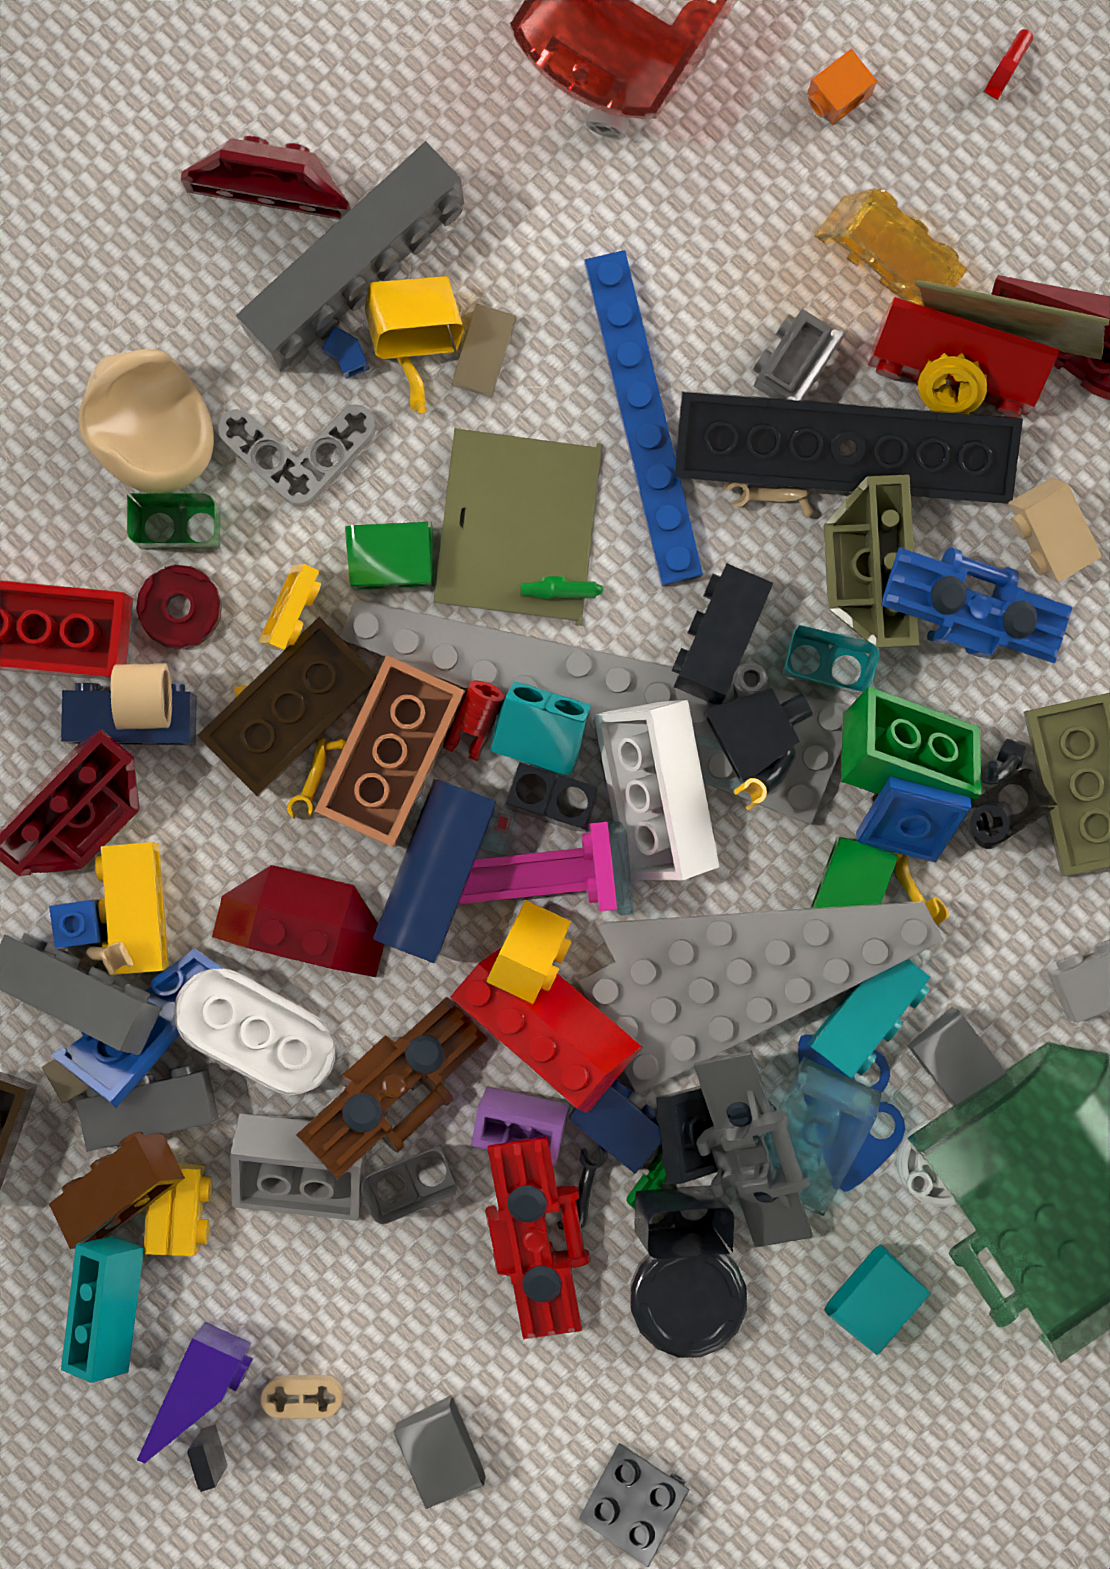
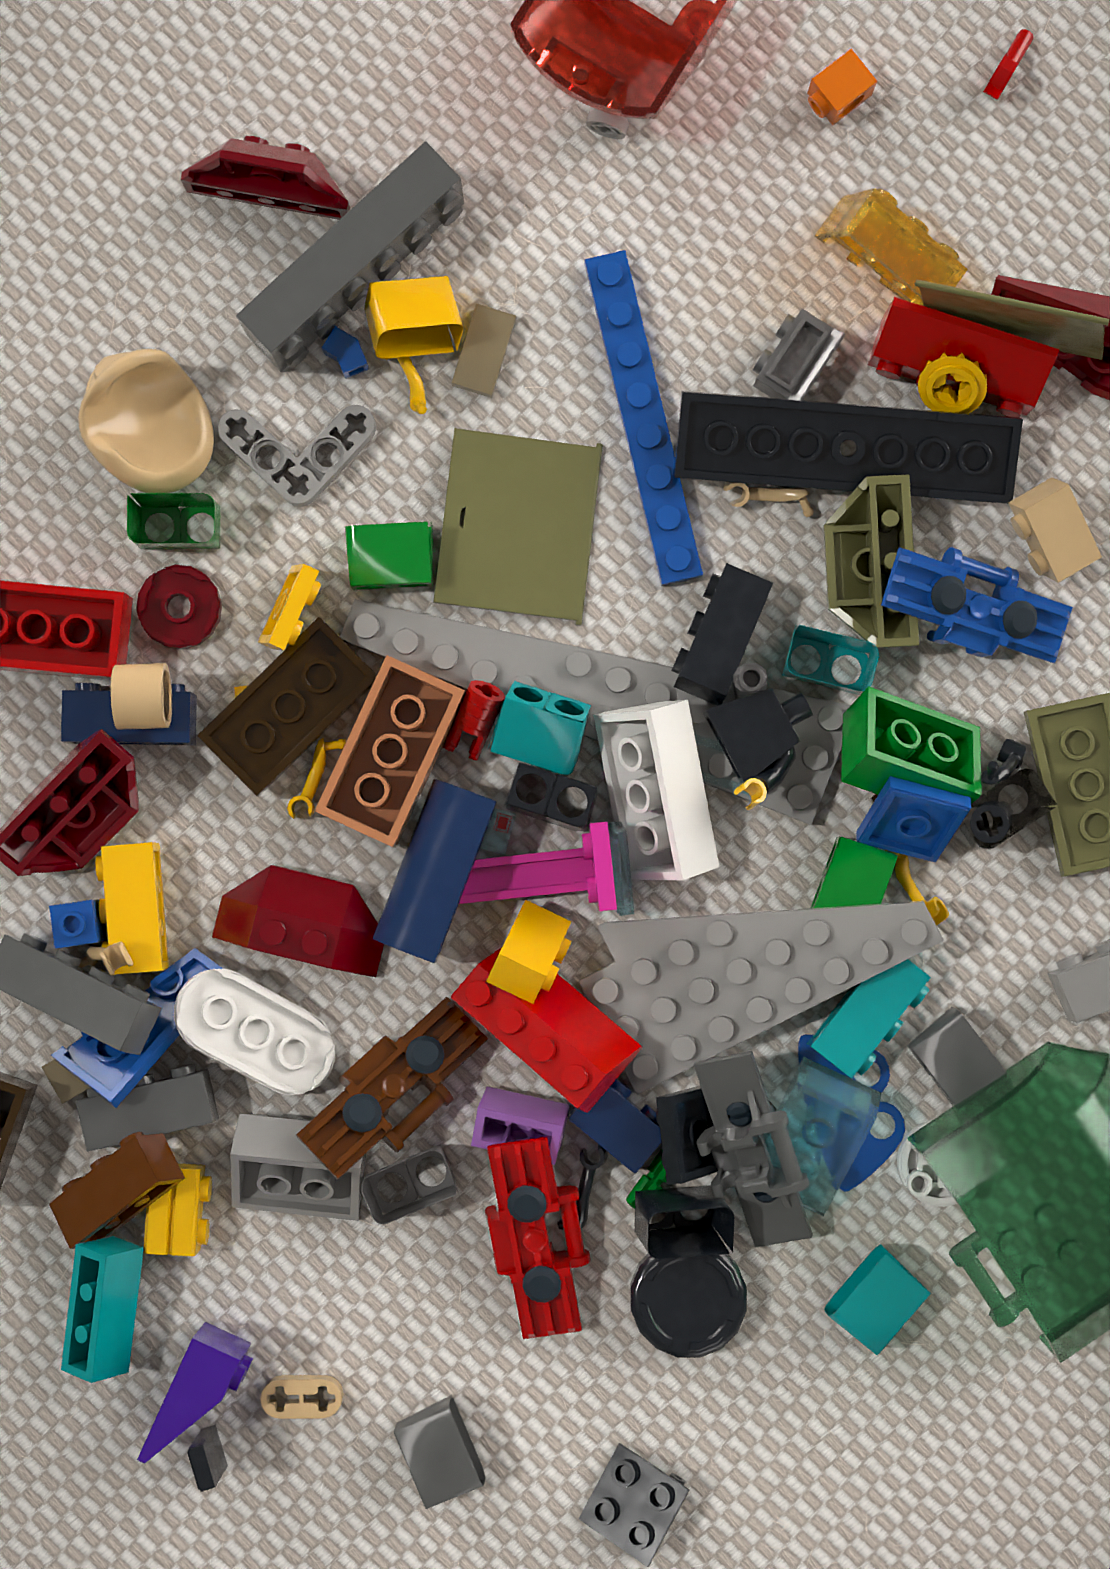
green piece [520,576,604,600] -> none

